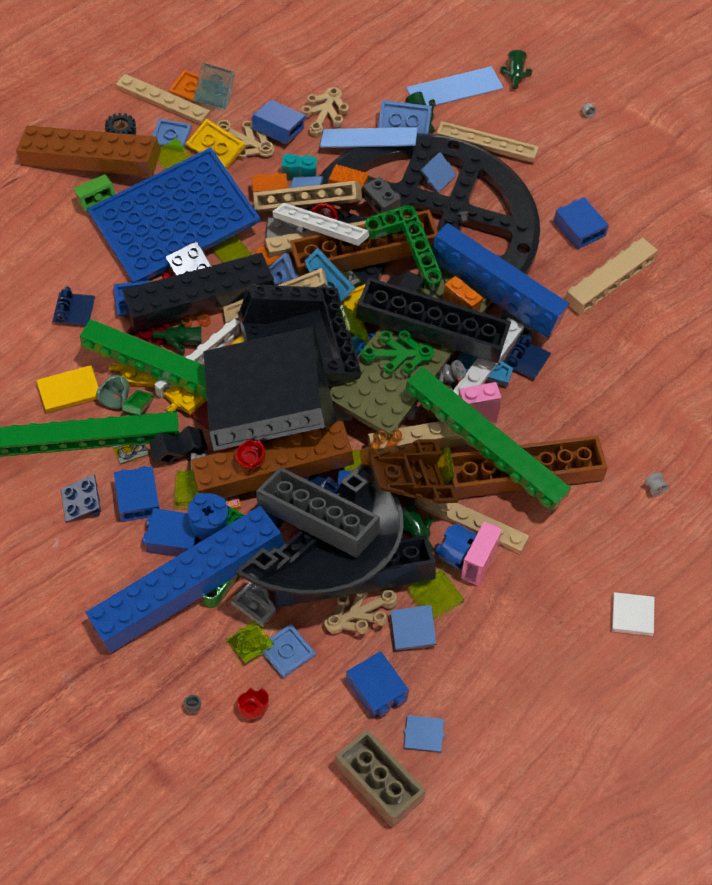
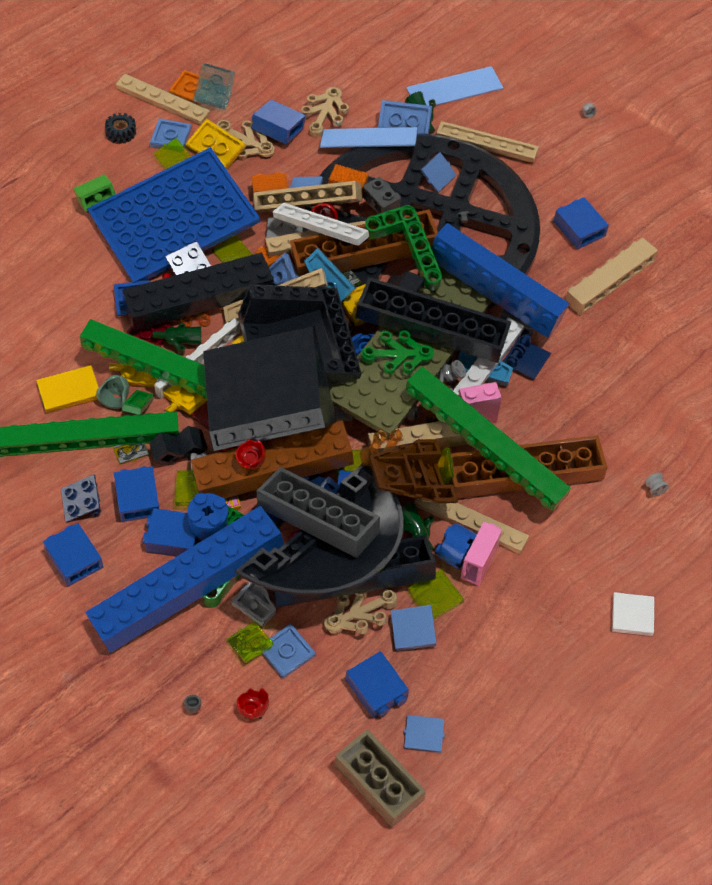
dark orange brick [16,125,161,177] -> none
dark blue hinge [52,286,95,326] -> none
teal brick [282,154,317,181] -> none
clear neon green piece [340,305,369,342] -> none
orange brick [442,276,483,311] -> none
dark green piece [500,50,532,89] -> none
none -> blue brick [43,523,104,587]

